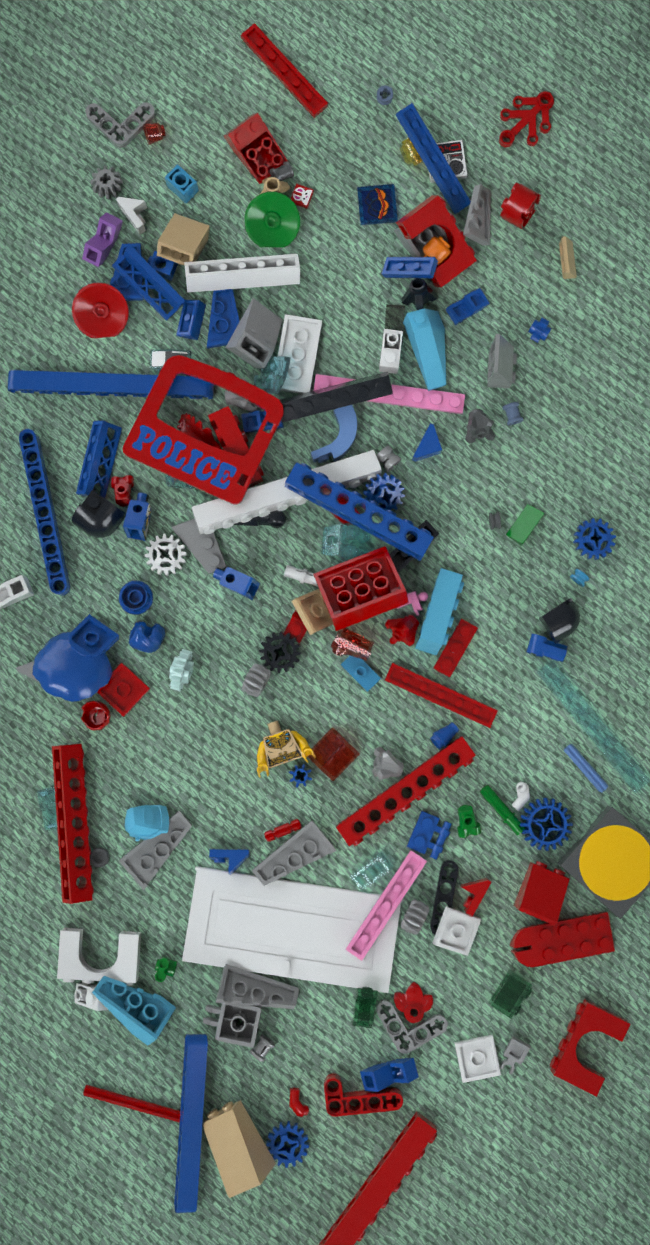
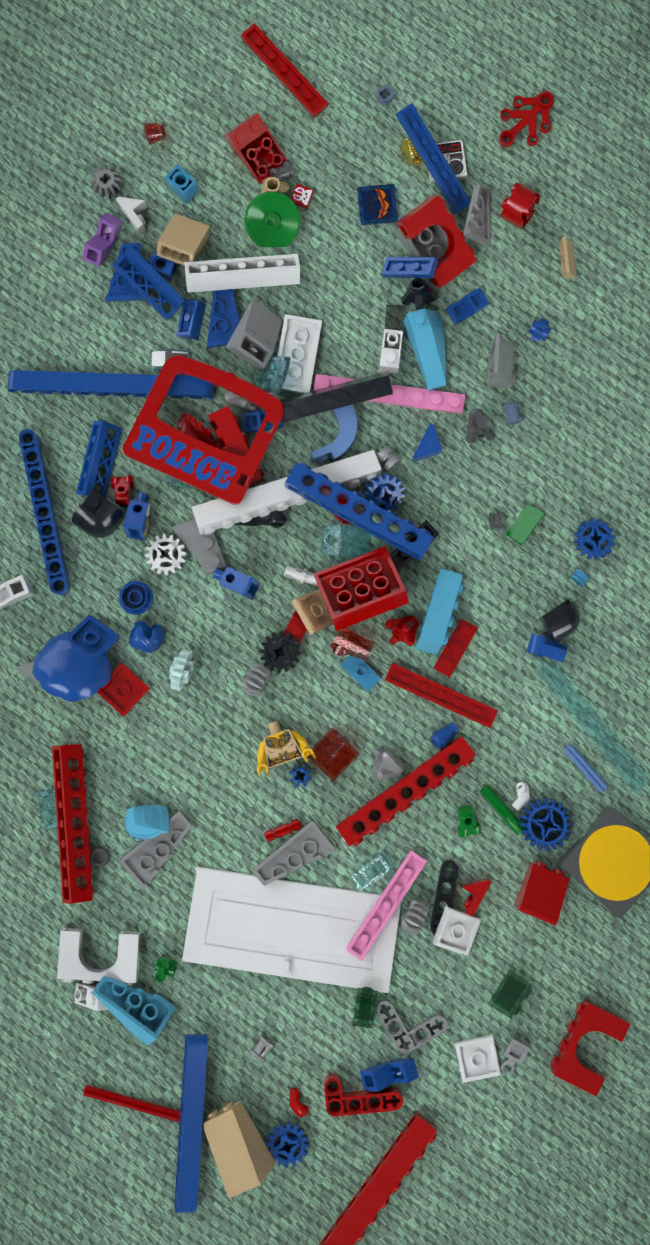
red hat [72,283,129,338] -> none
red hair [81,701,111,730] -> none
light grey beam [85,102,155,148] -> none
light grey hinge [203,1003,262,1048] -> none
blue slope [209,849,250,875] -> none
light grey wing [215,964,299,1009] -> none
red plate [394,982,433,1023] -> none
bright pink piece [397,591,428,616] -> none
blue plate [407,810,452,860] -> none
orange head [423,236,451,265] -> none
red plate [510,912,615,967] -> none

